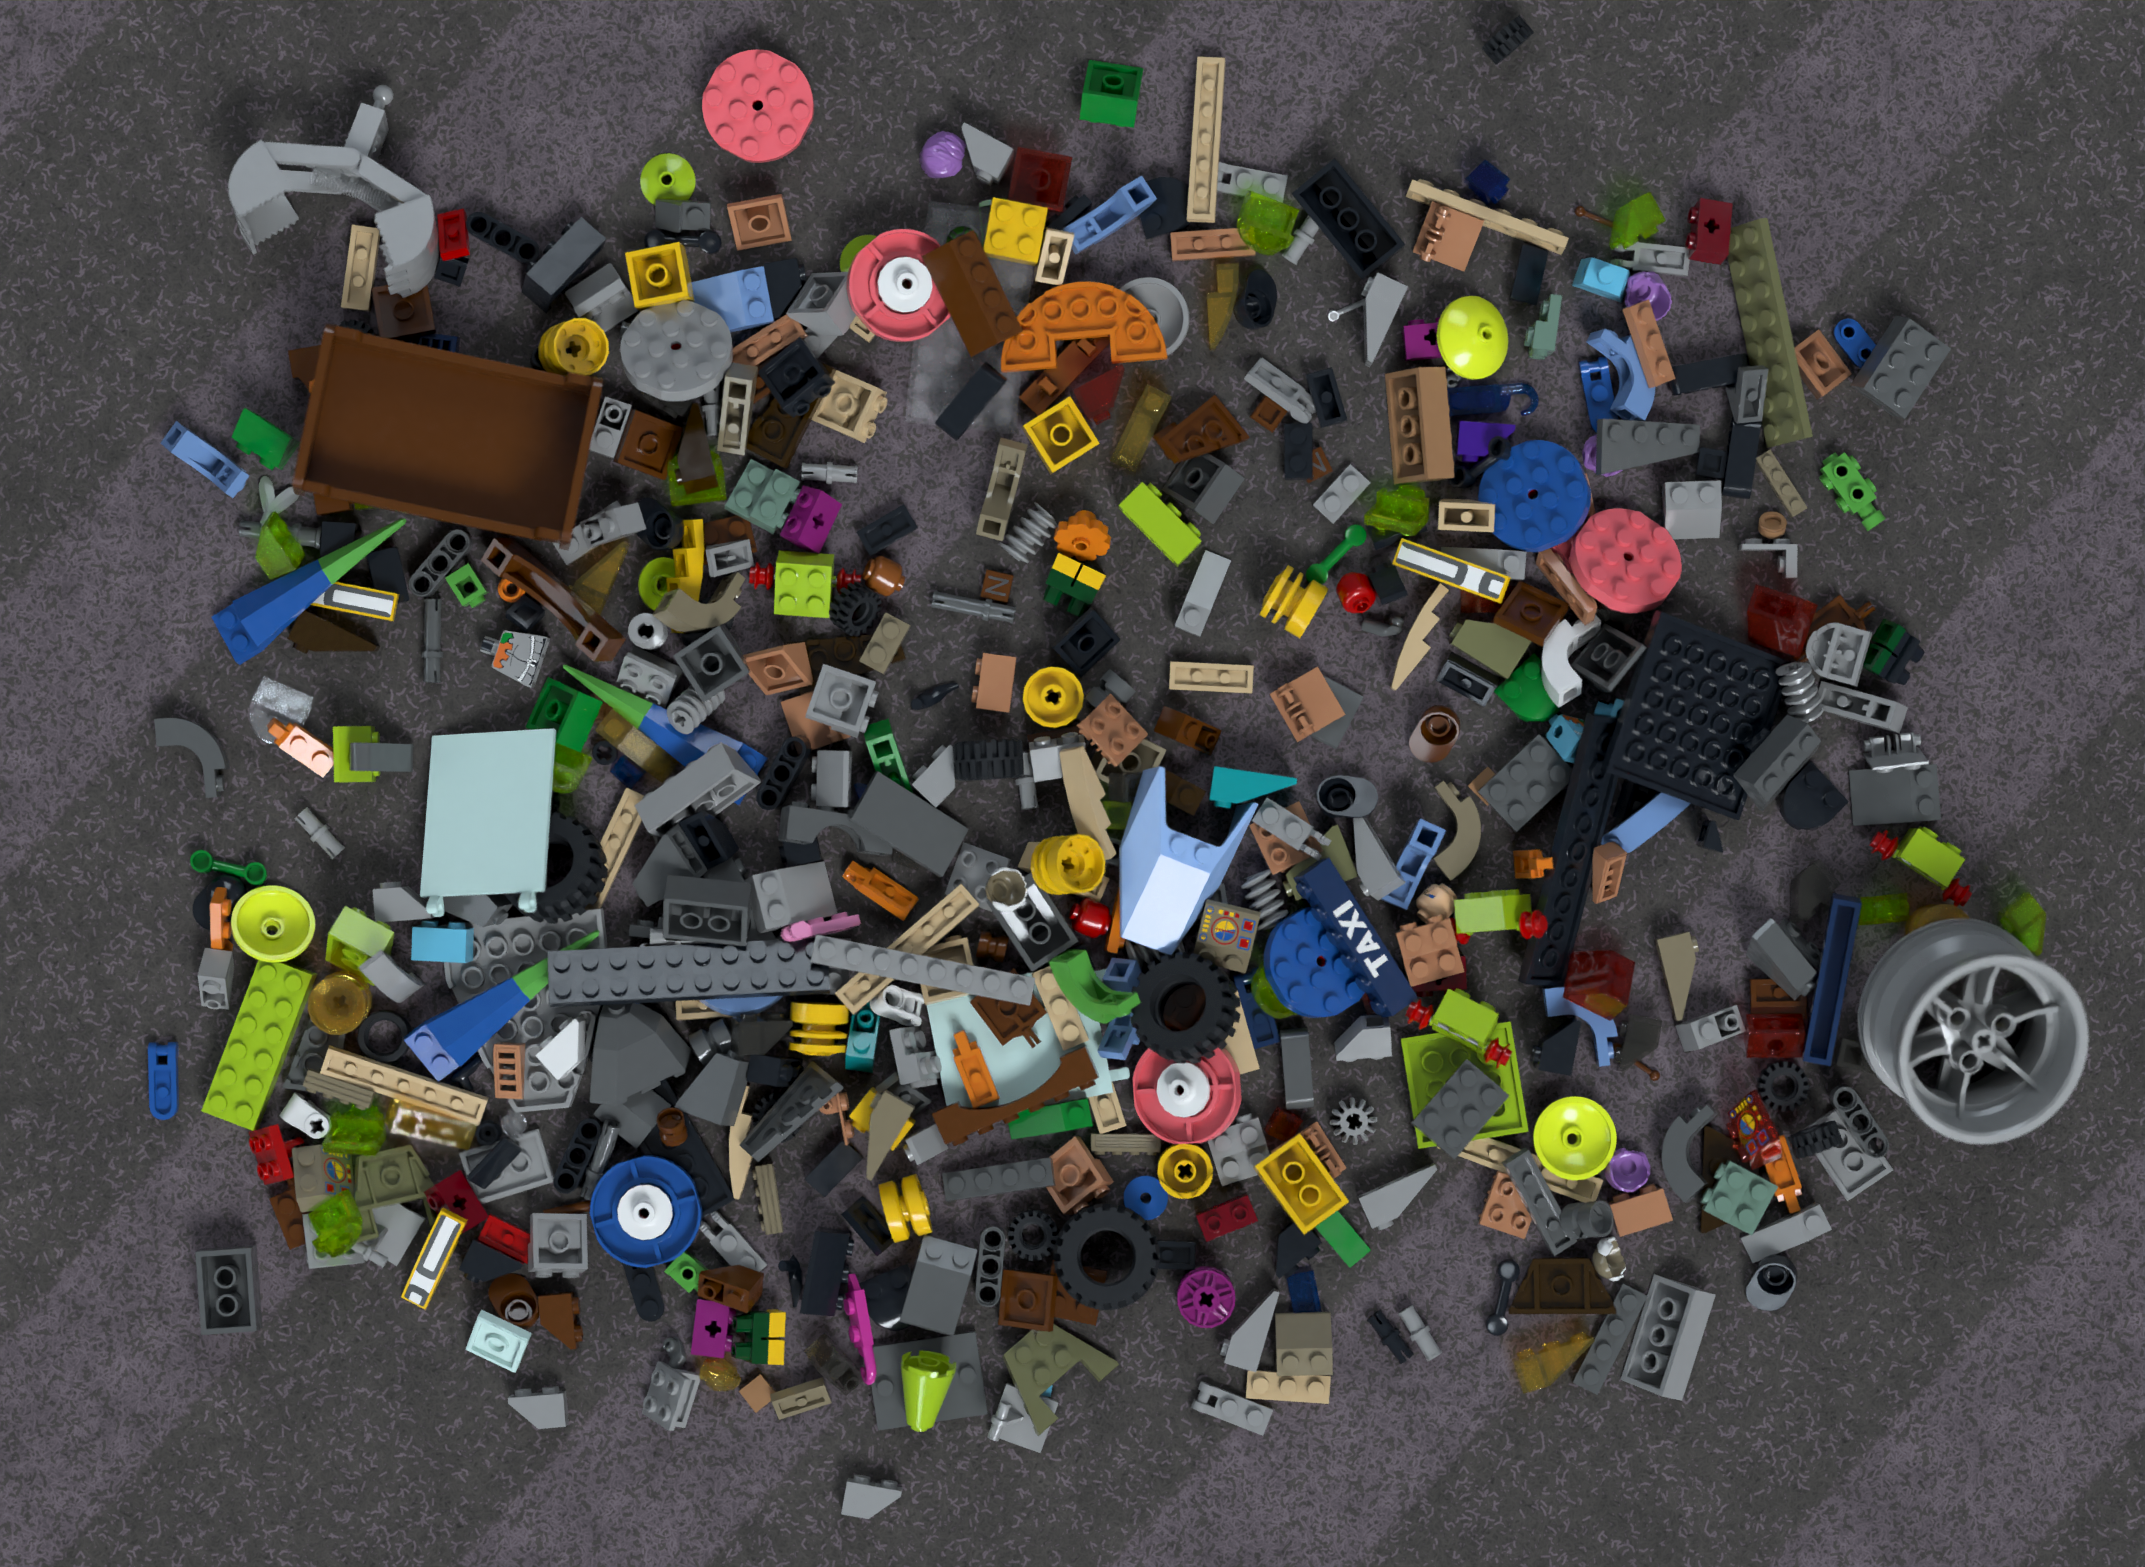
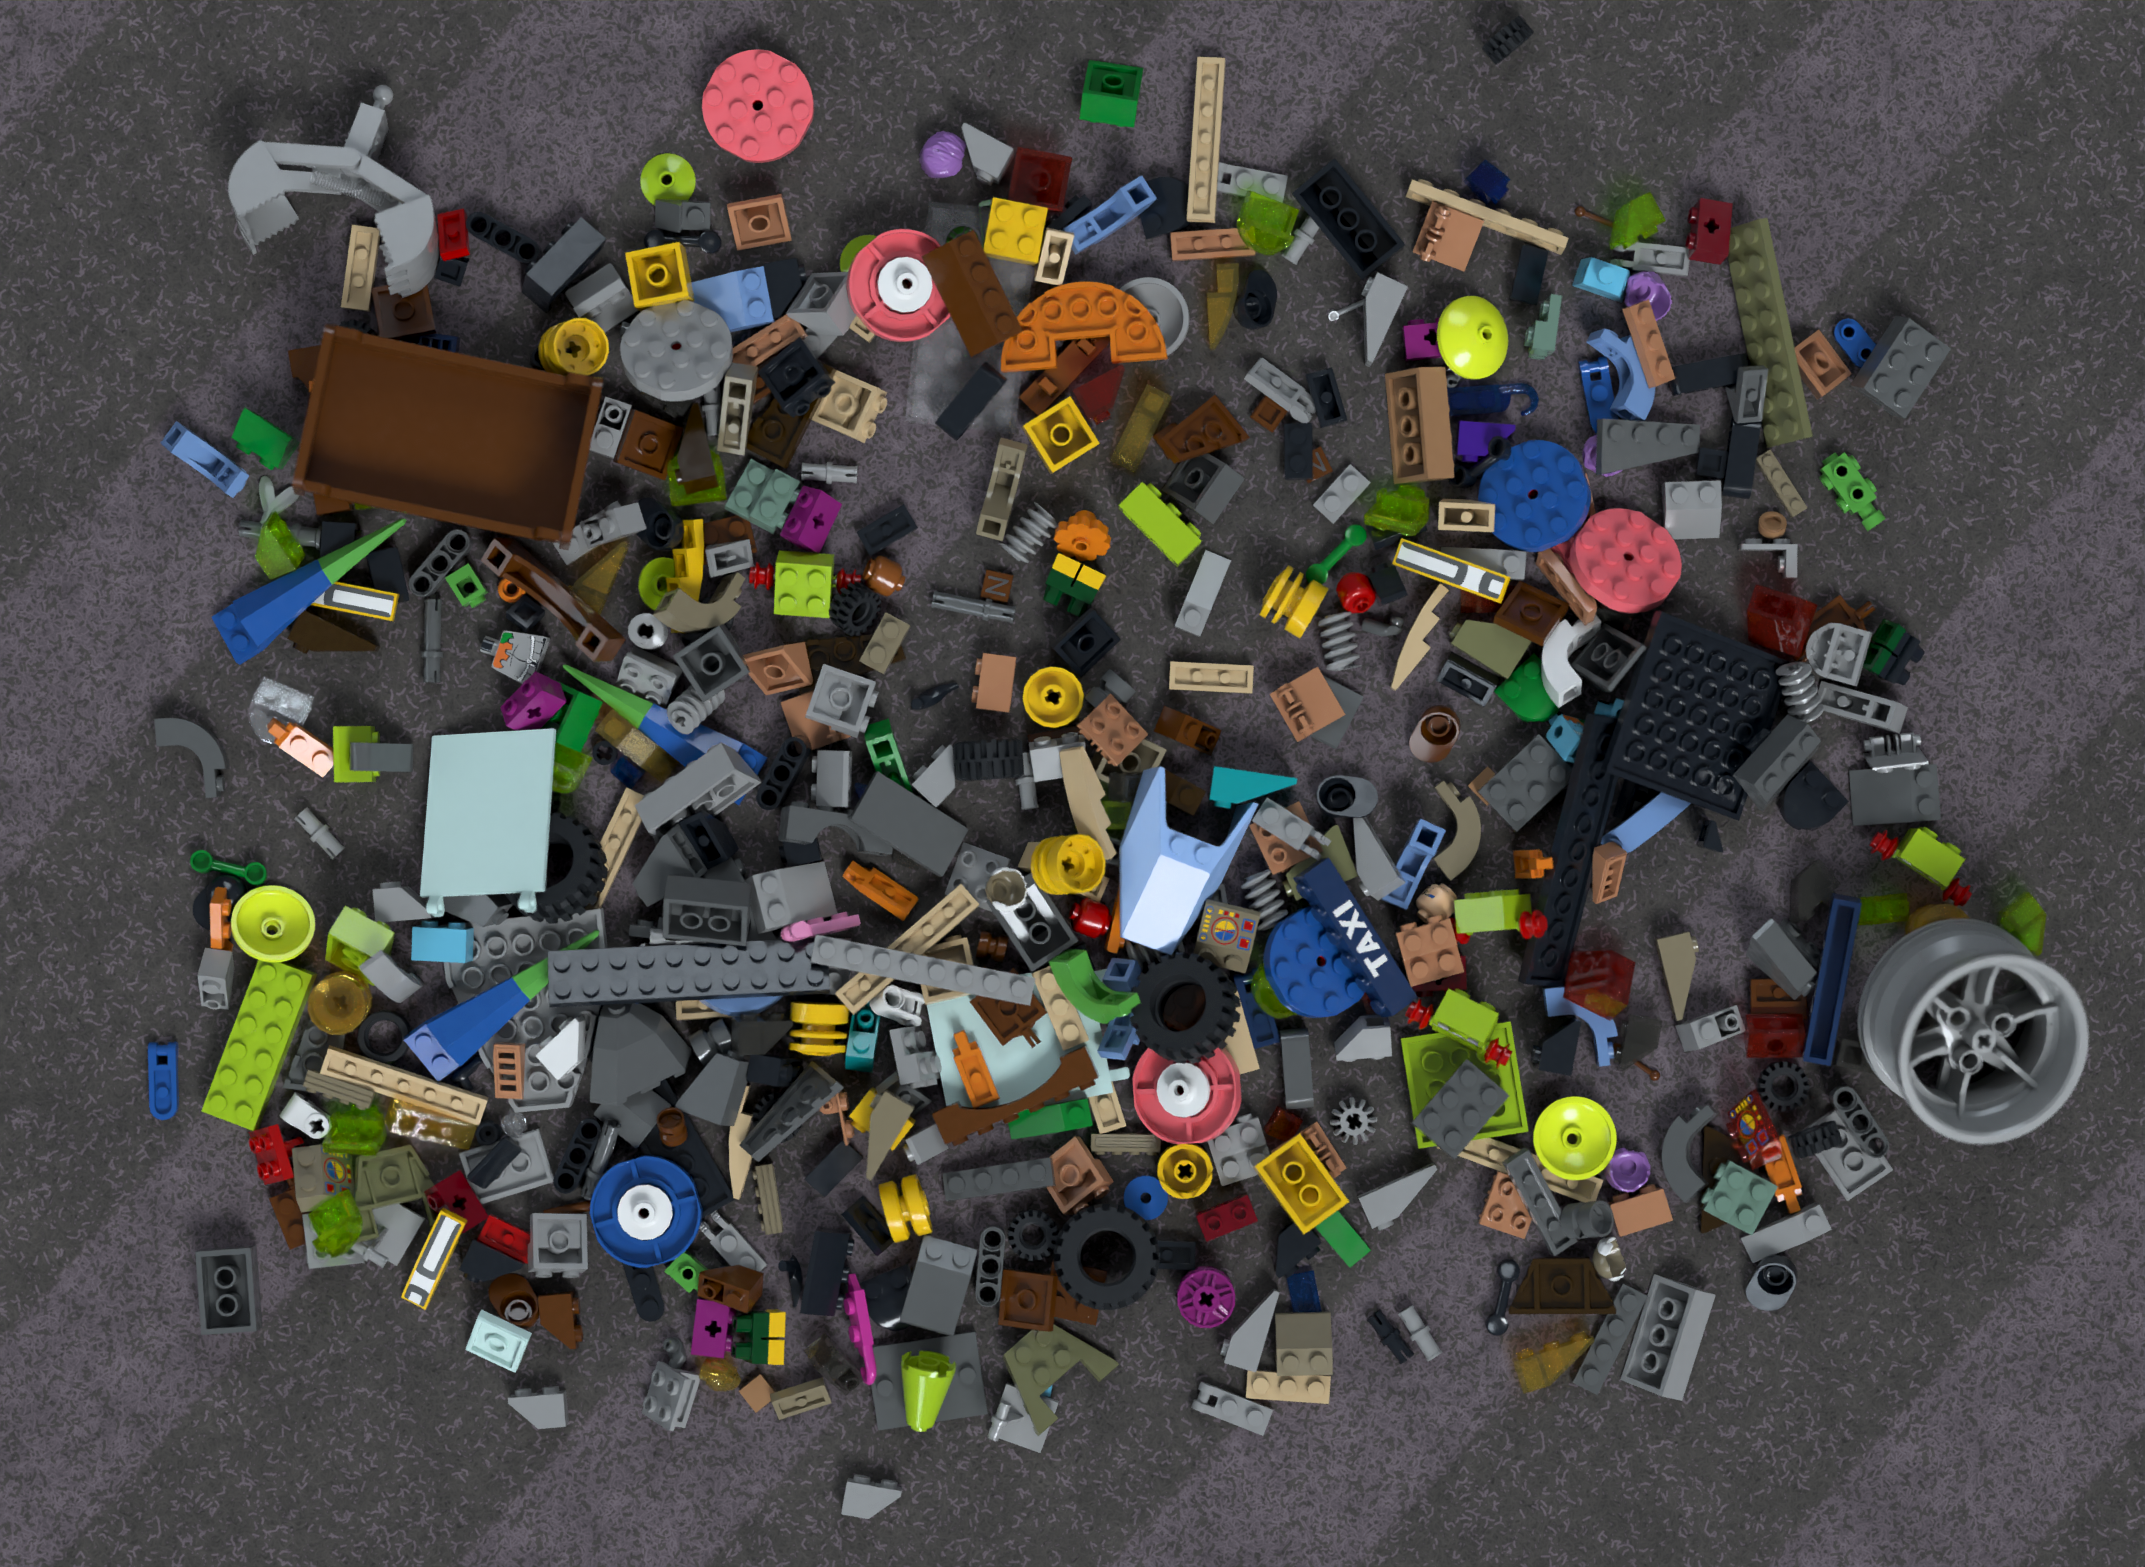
none -> magenta brick [500,671,567,731]
none -> light grey piece [1318,612,1362,671]

